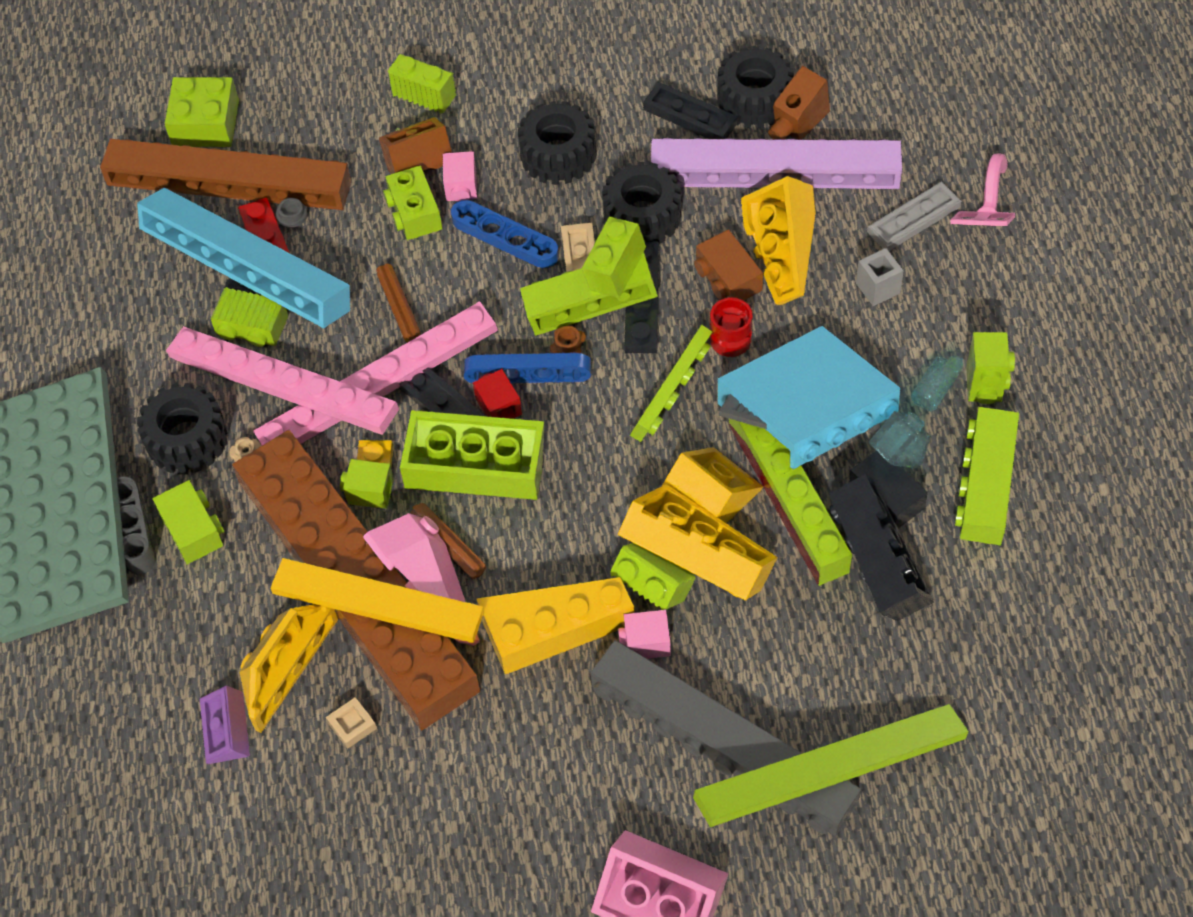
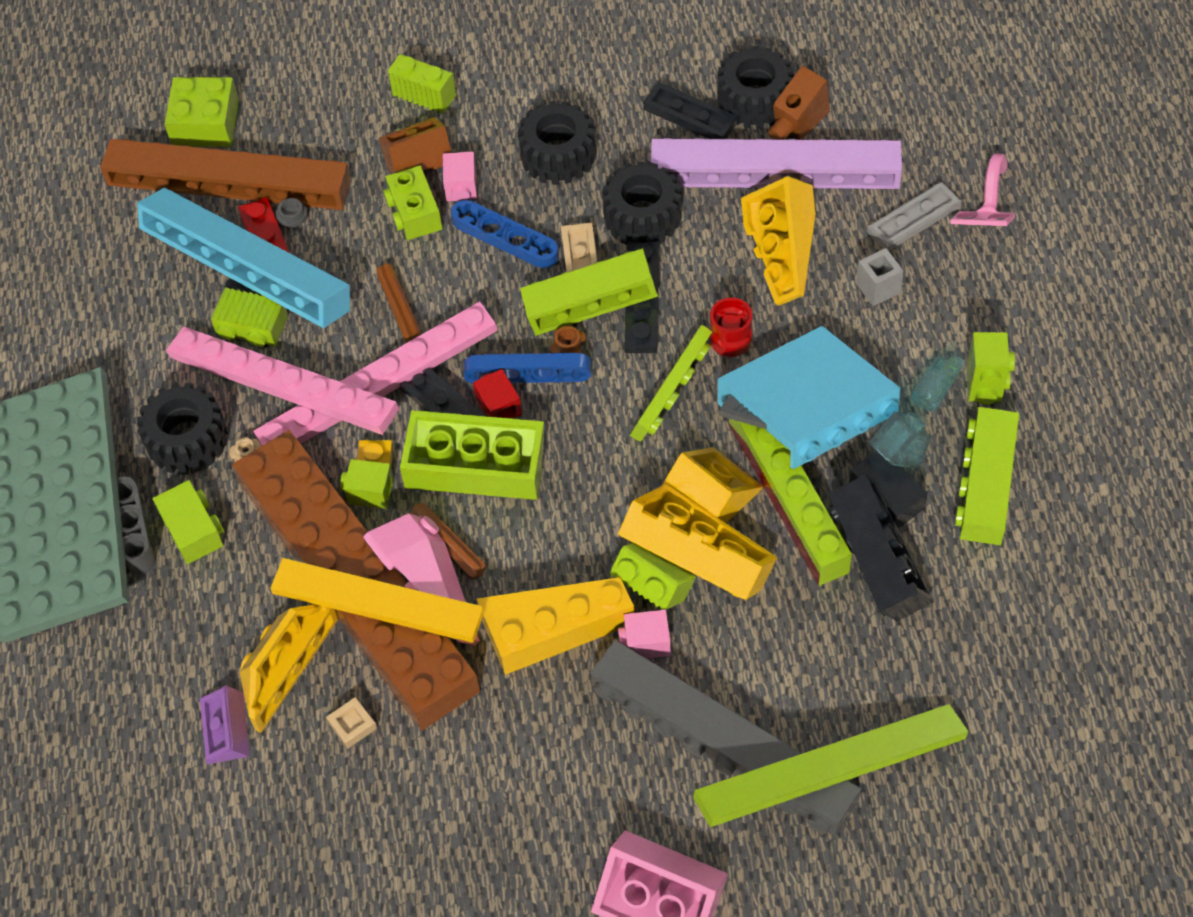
lime brick [582,217,646,298] -> none
dark orange brick [694,229,763,301] -> none

